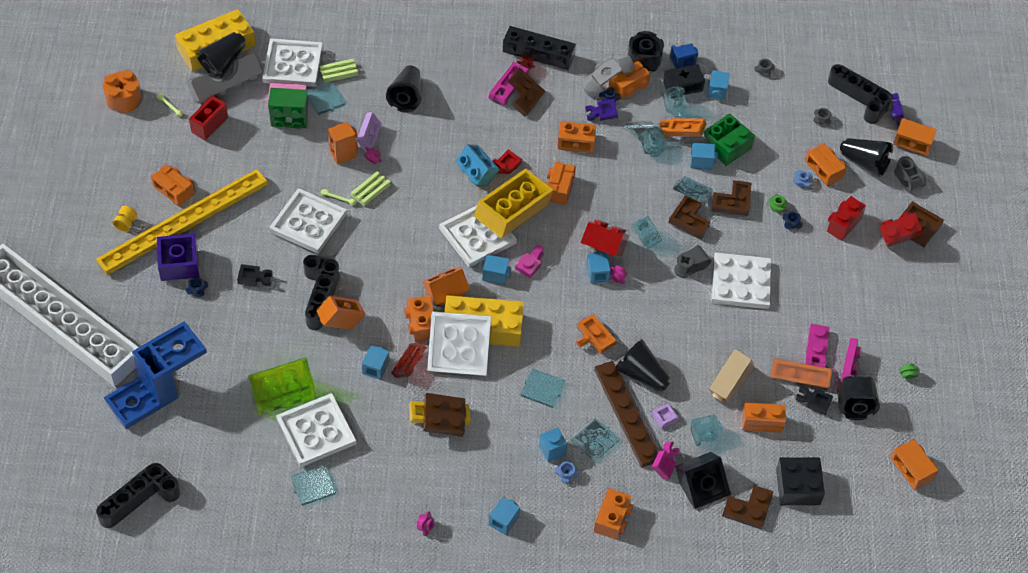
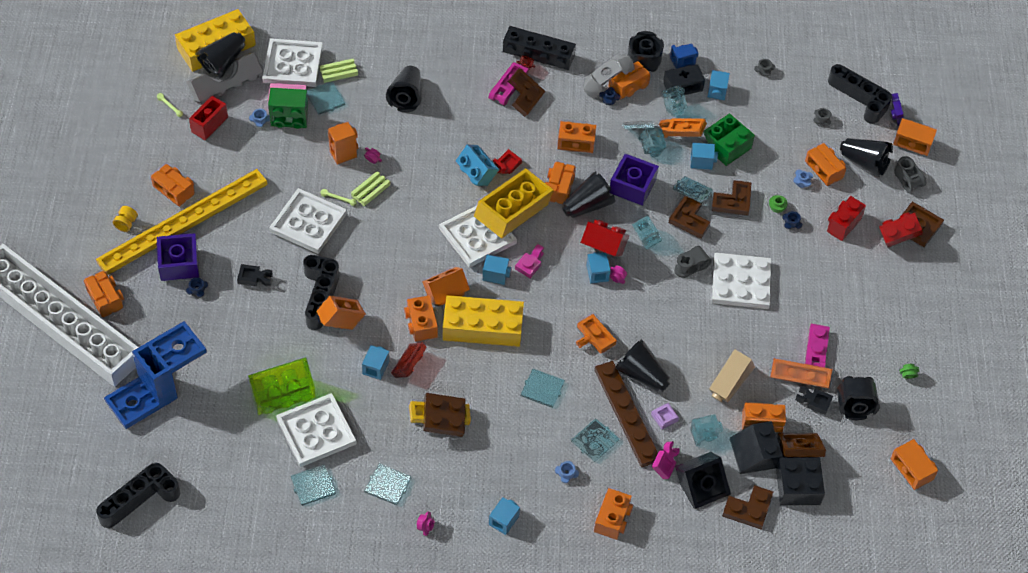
orange brick [103,70,142,113] -> none
lavender plate [357,112,382,152] -> none
white plate [427,311,491,376] -> none
dark azure brick [539,427,567,462] -> none
dark purple plate [585,99,618,121] -> none
dark pink plate [841,338,862,382] -> none
none -> orange brick [83,271,124,318]
none -> medium blue plate [249,109,270,127]
none -> clear light blue piece [364,463,411,506]
none -> black cone [562,171,616,218]
none -> dark purple brick [609,154,659,206]
none -> black slope [730,421,783,474]
none -> reddish brown plate [777,433,826,457]

